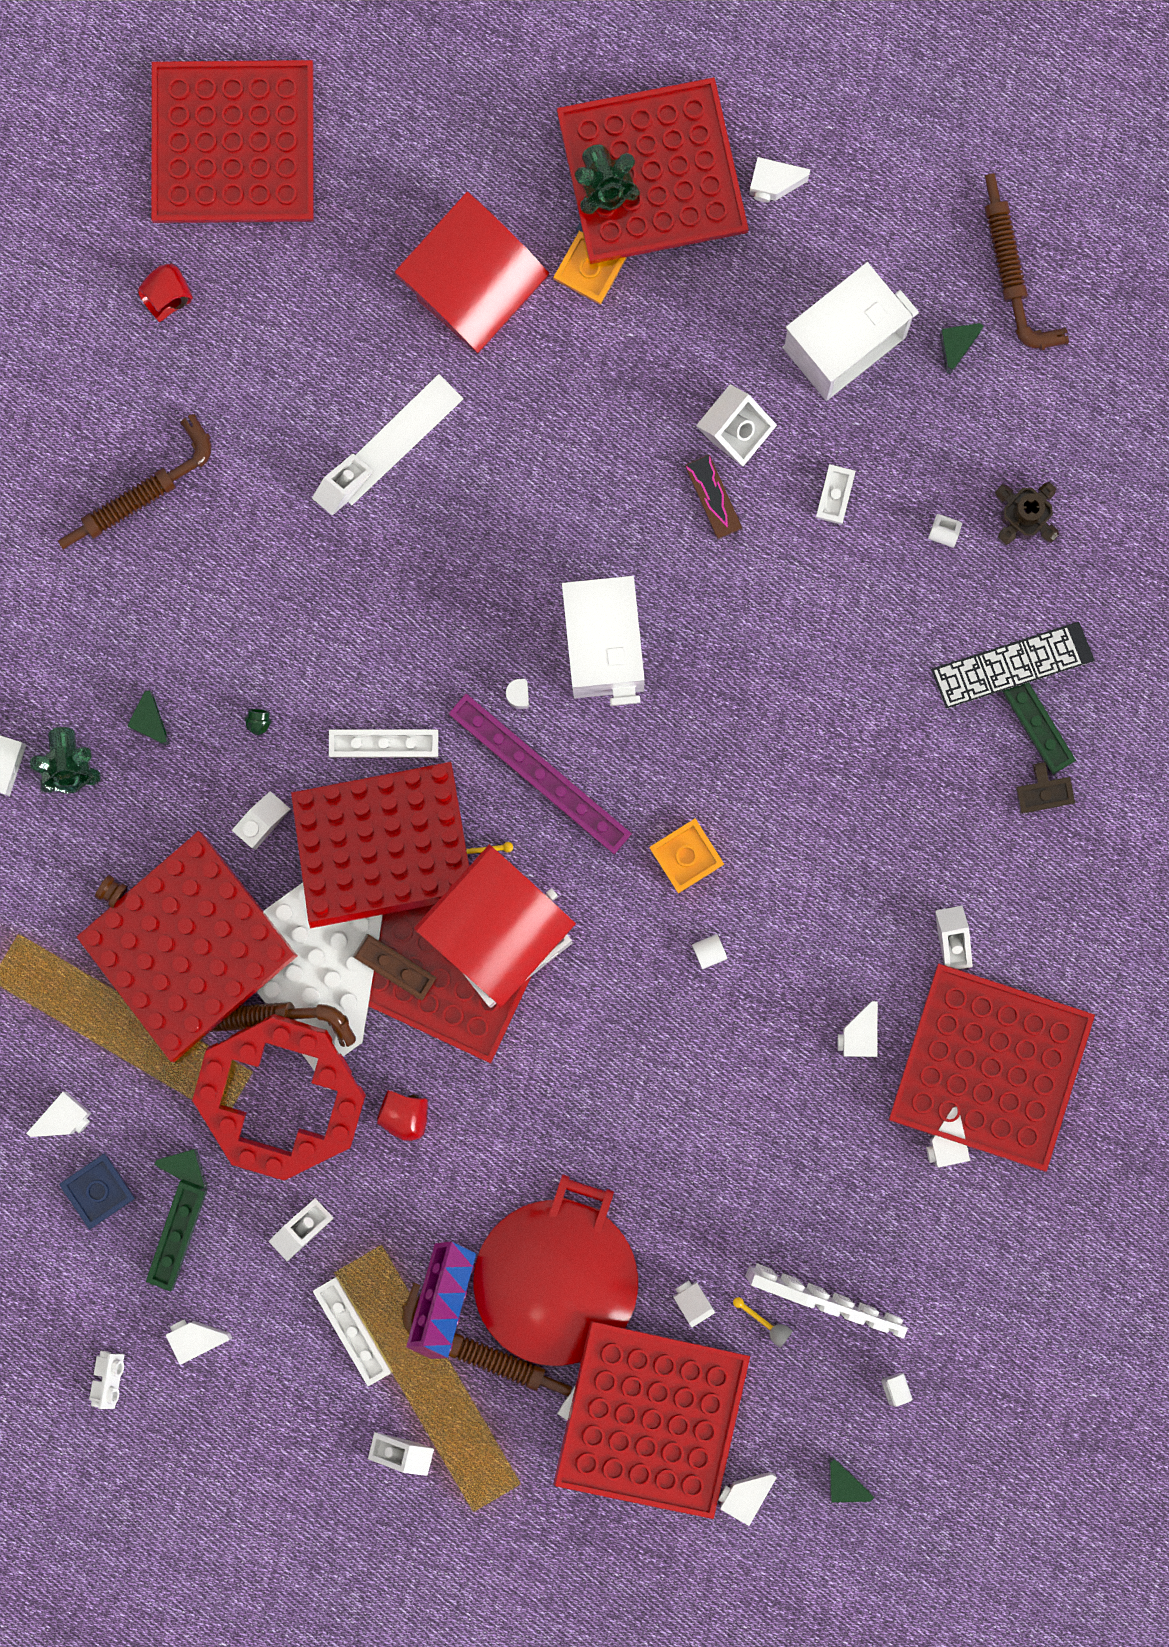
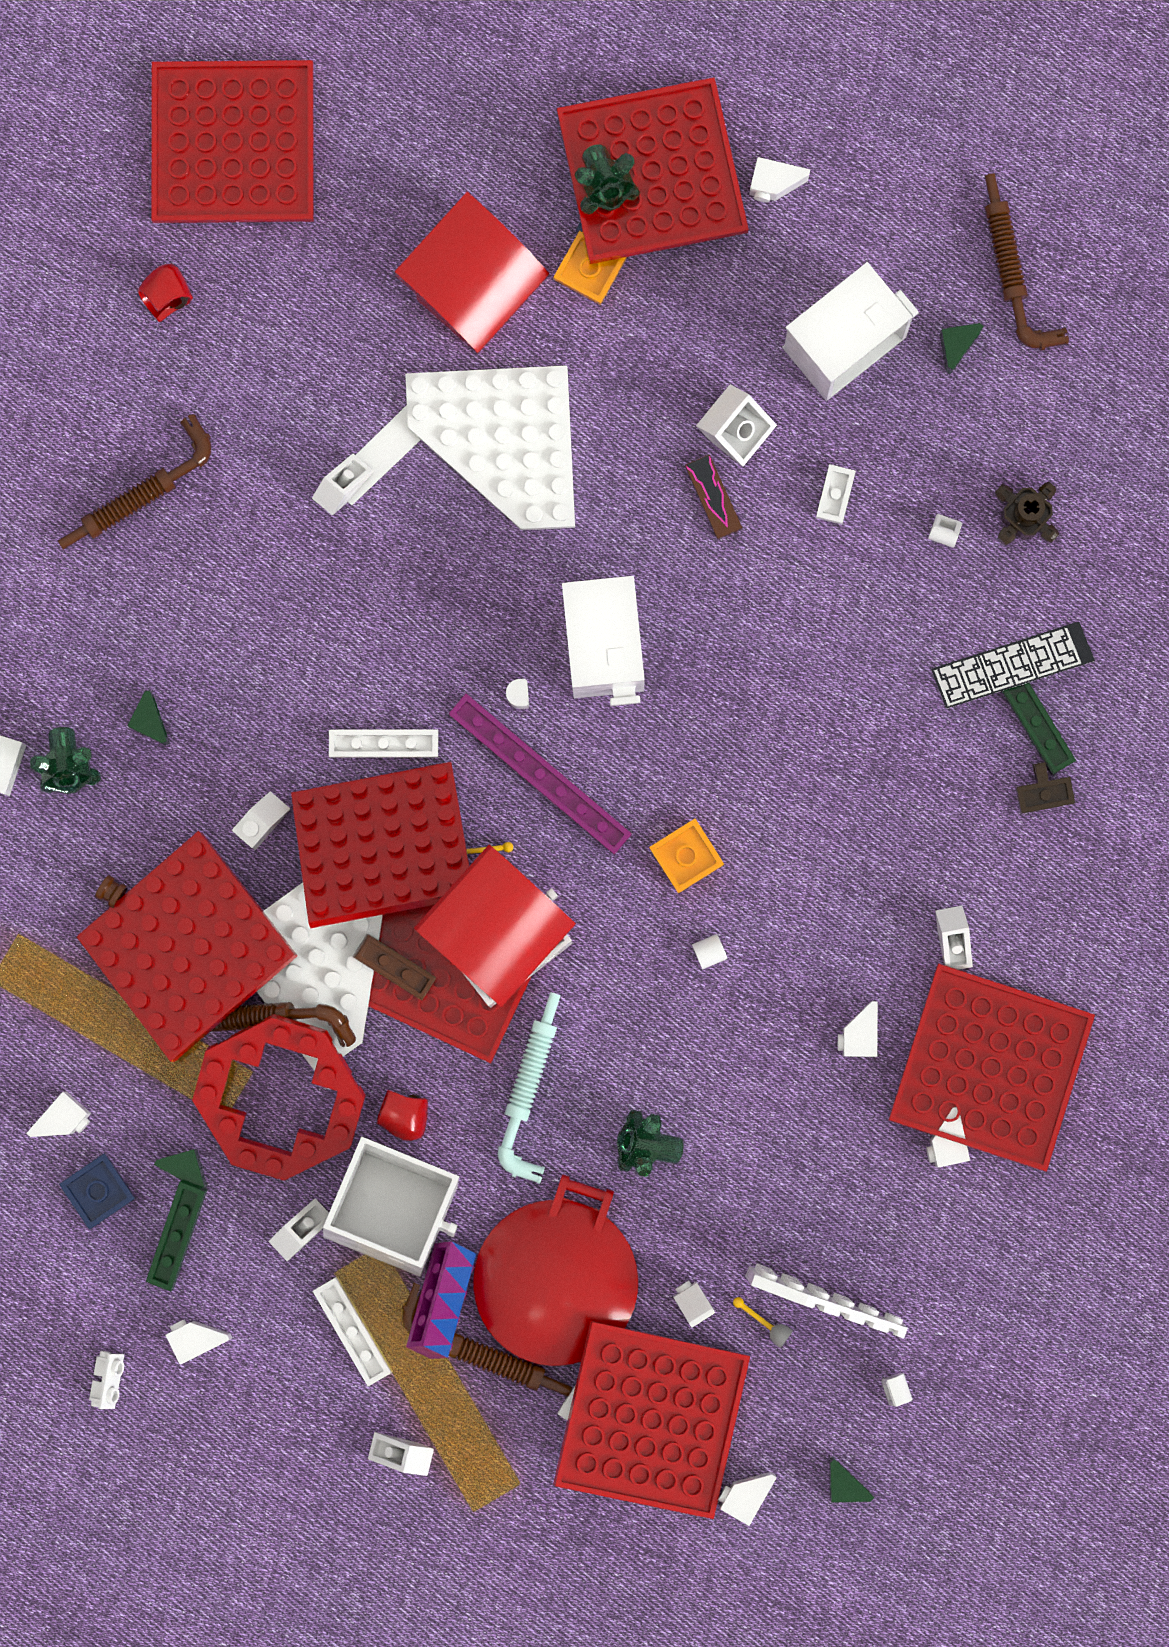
dark green plate [244,709,272,735] -> none
none -> white piece [323,1136,459,1277]
none -> white plate [405,366,575,530]
none -> light aqua piece [497,992,561,1184]
none -> clear green piece [616,1110,684,1177]

